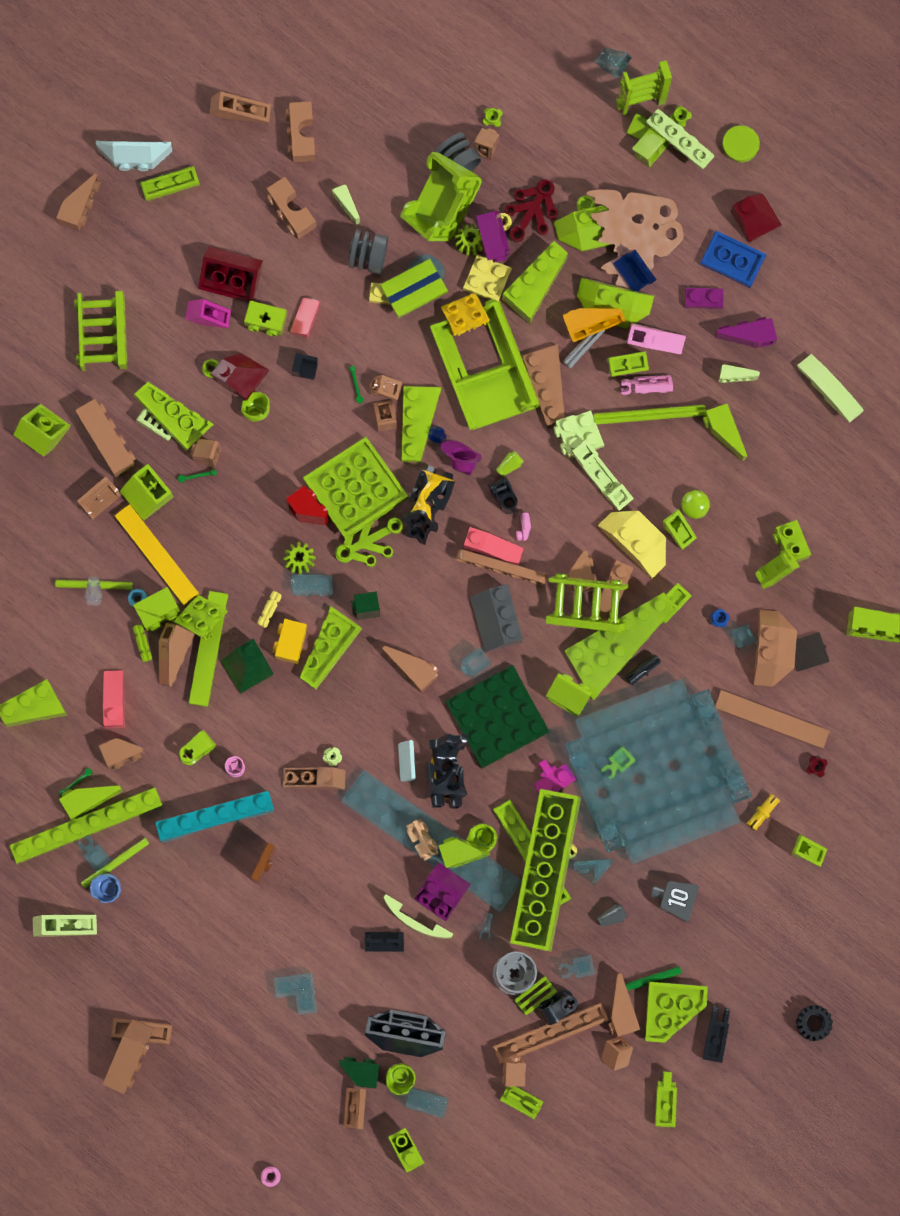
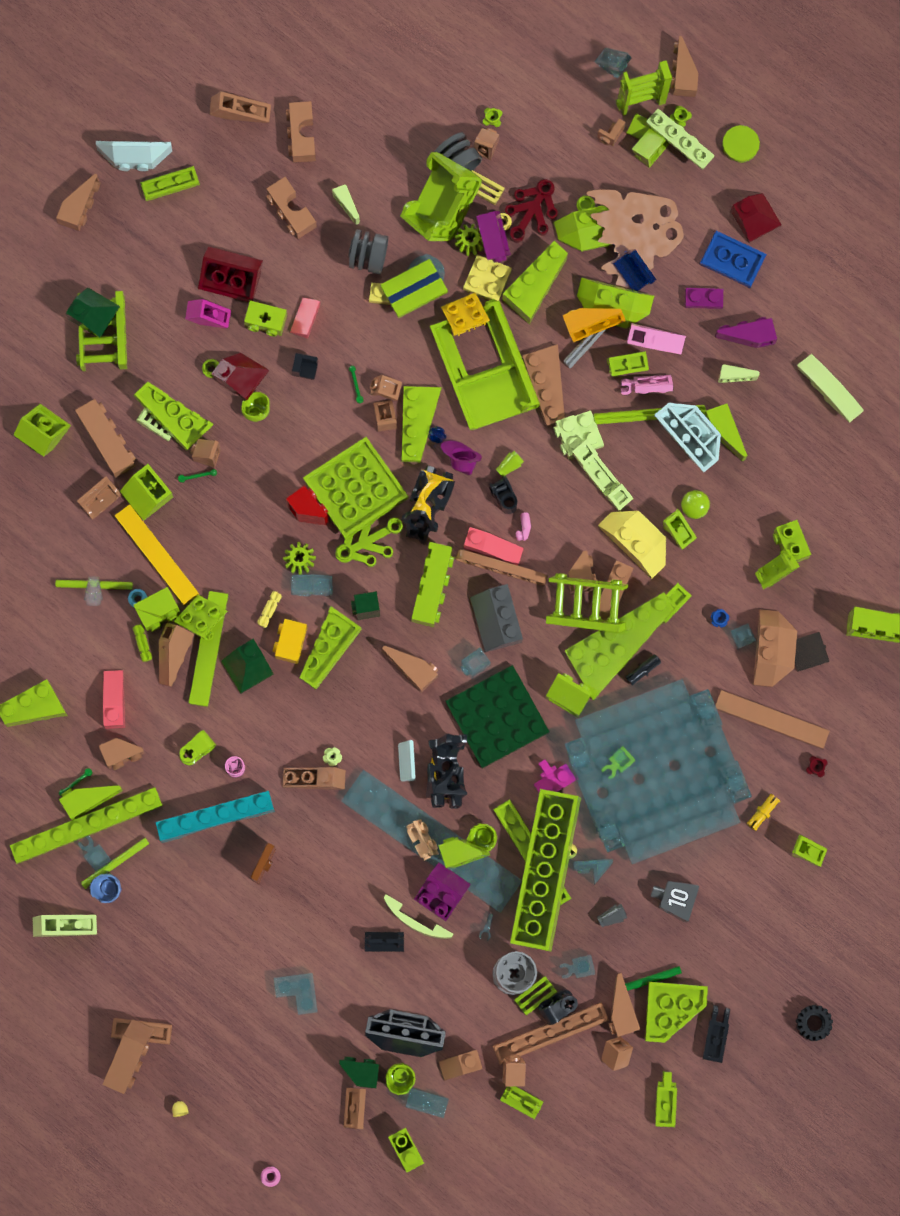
none -> dark green slope [65,287,120,338]
none -> light yellow hinge [172,1101,189,1117]
none -> lime wedge [412,542,455,627]
none -> nougat slope [439,1050,483,1081]
none -> light yellow tile [472,170,504,205]
none -> nougat bracket [597,119,625,146]
none -> light aqua wedge [654,403,721,472]
none -> nougat slope [670,36,699,97]

